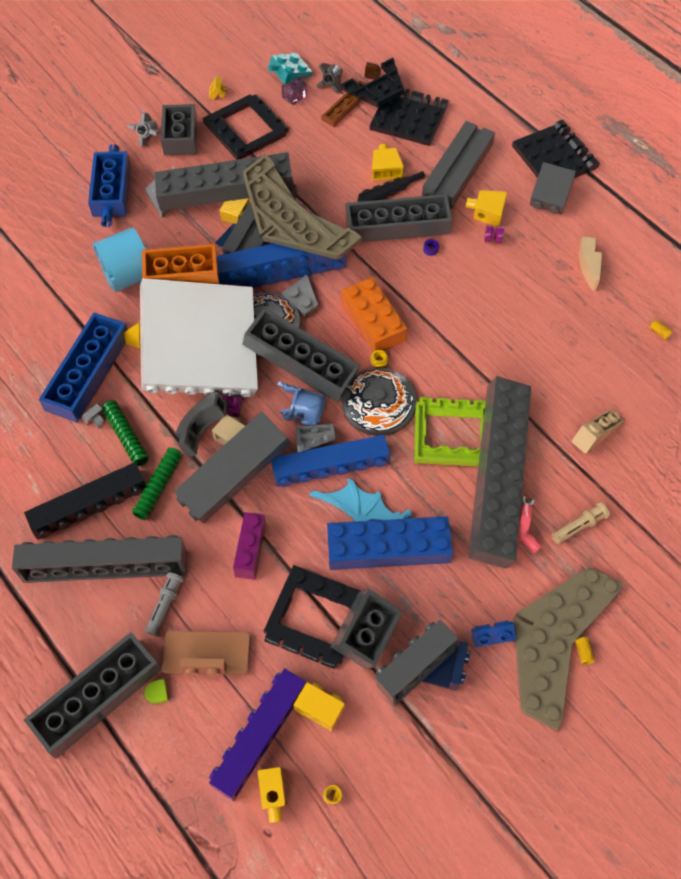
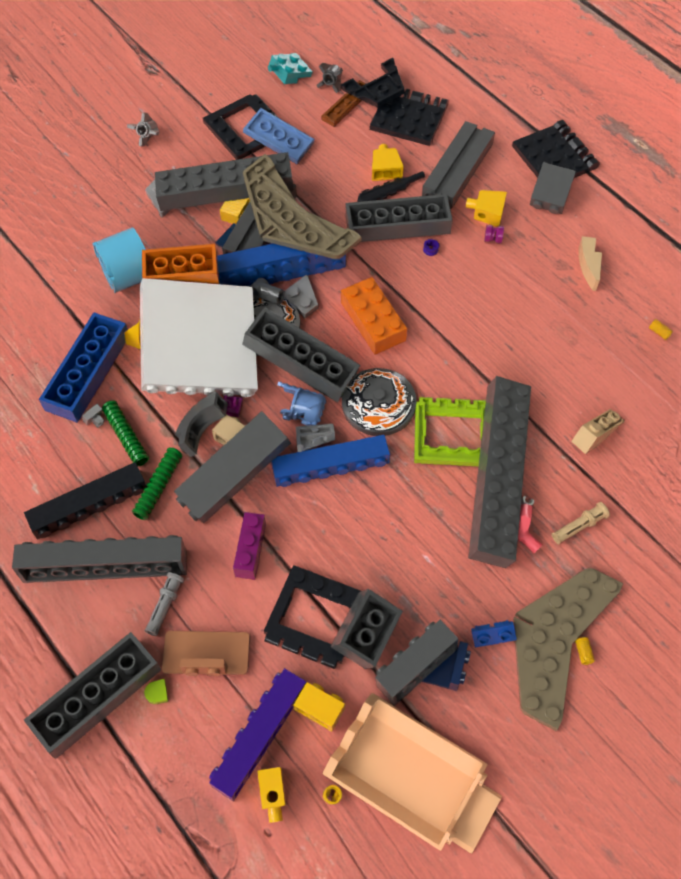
blue brick [88,144,131,227] -> none
dark grey brick [161,104,197,155] -> none
yellow tile [209,76,227,100] -> none
brick [282,79,306,105] -> none
medium azure animal [309,478,412,522] -> none
blue brick [327,516,453,570] -> none
reddish brown tile [364,62,381,79] -> none
yellow plate [370,350,388,368] -> none
none -> medium blue tile [243,108,315,164]
none -> dark grey piece [249,278,285,305]
none -> light nougat panel [323,693,502,854]

